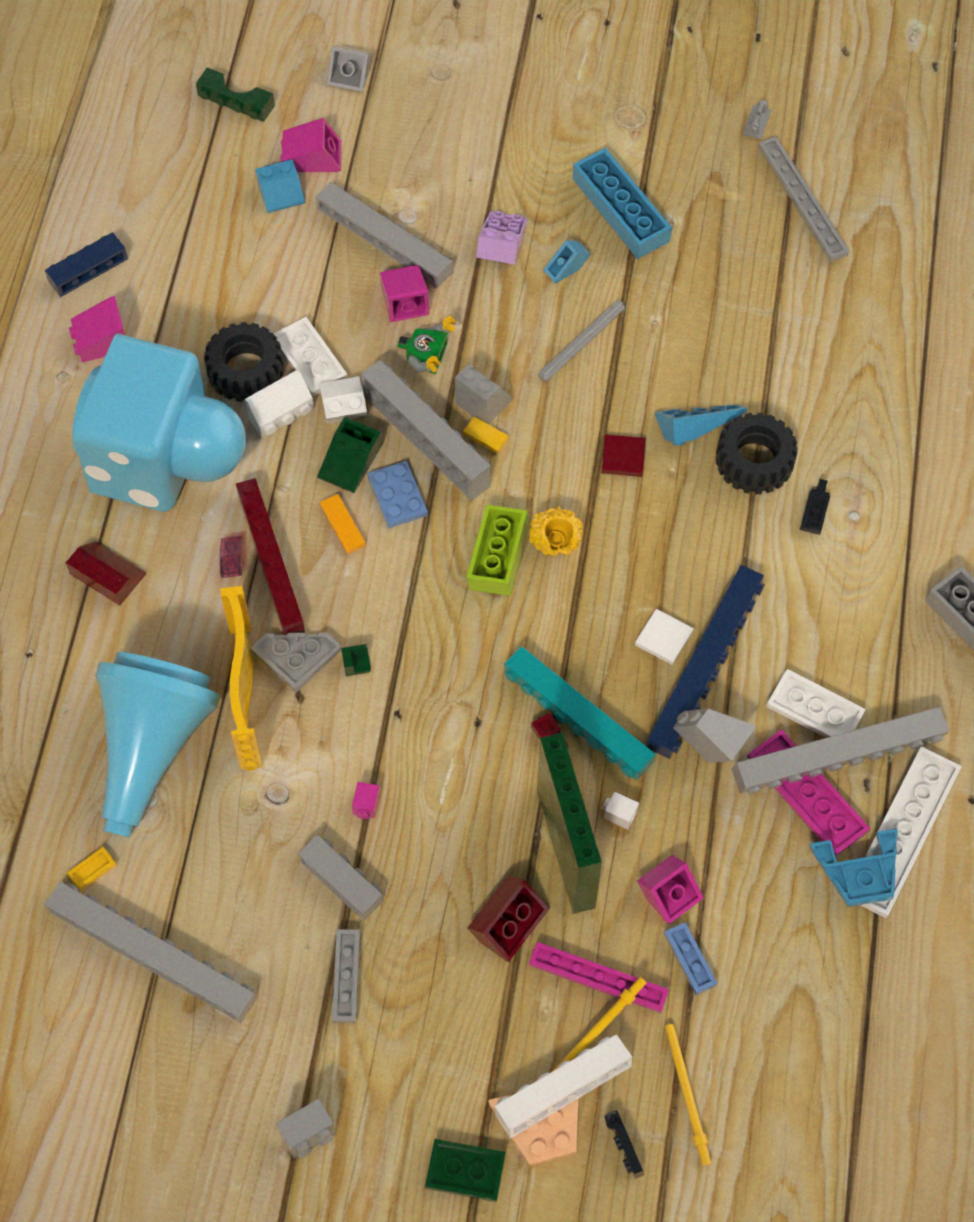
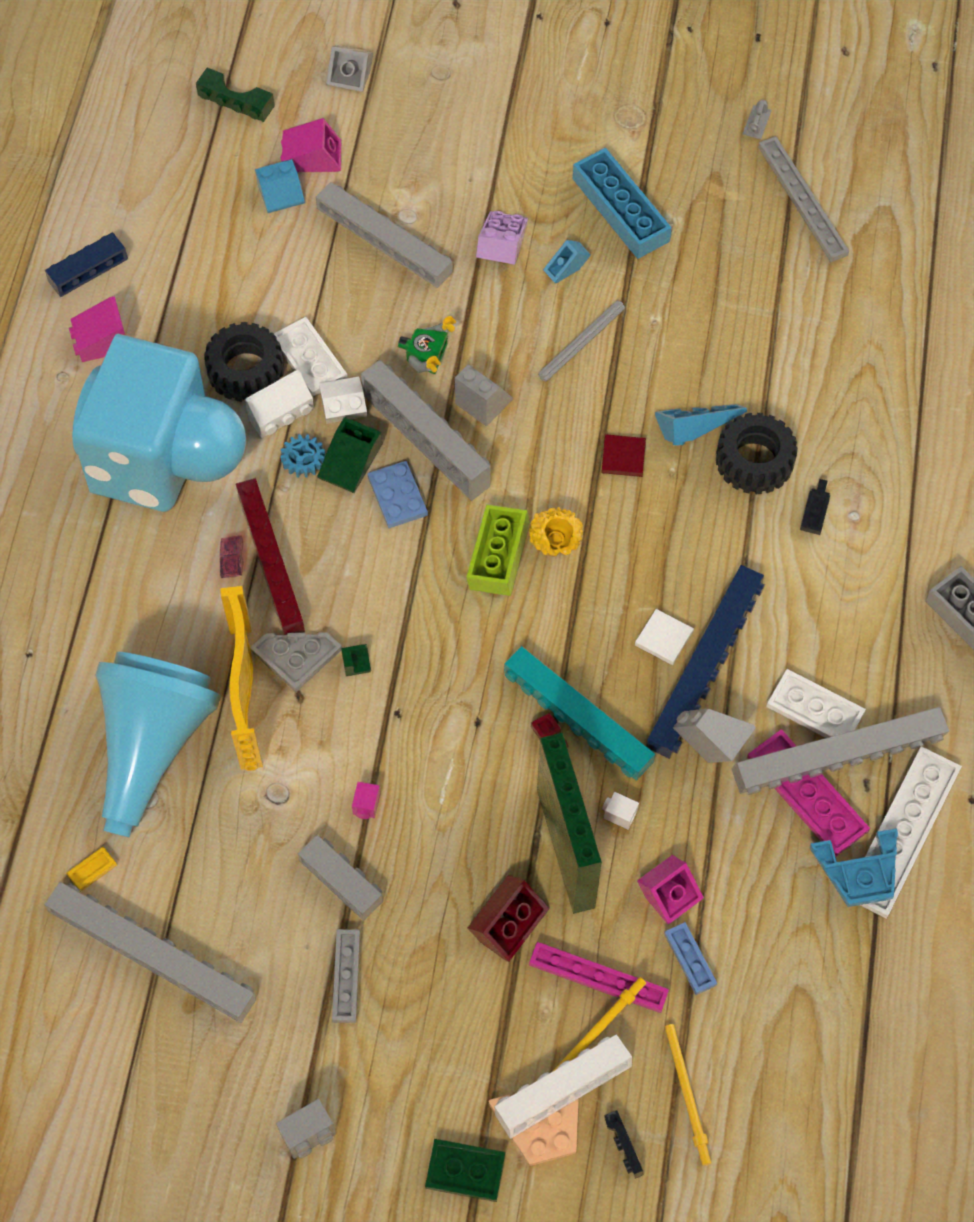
dark red slope [65,541,146,606] -> none
light orange tile [319,494,366,555] -> none
dark pink slope [380,265,429,322] -> none
yellow tile [463,416,509,454] -> none
none -> dark azure gear [280,434,326,478]

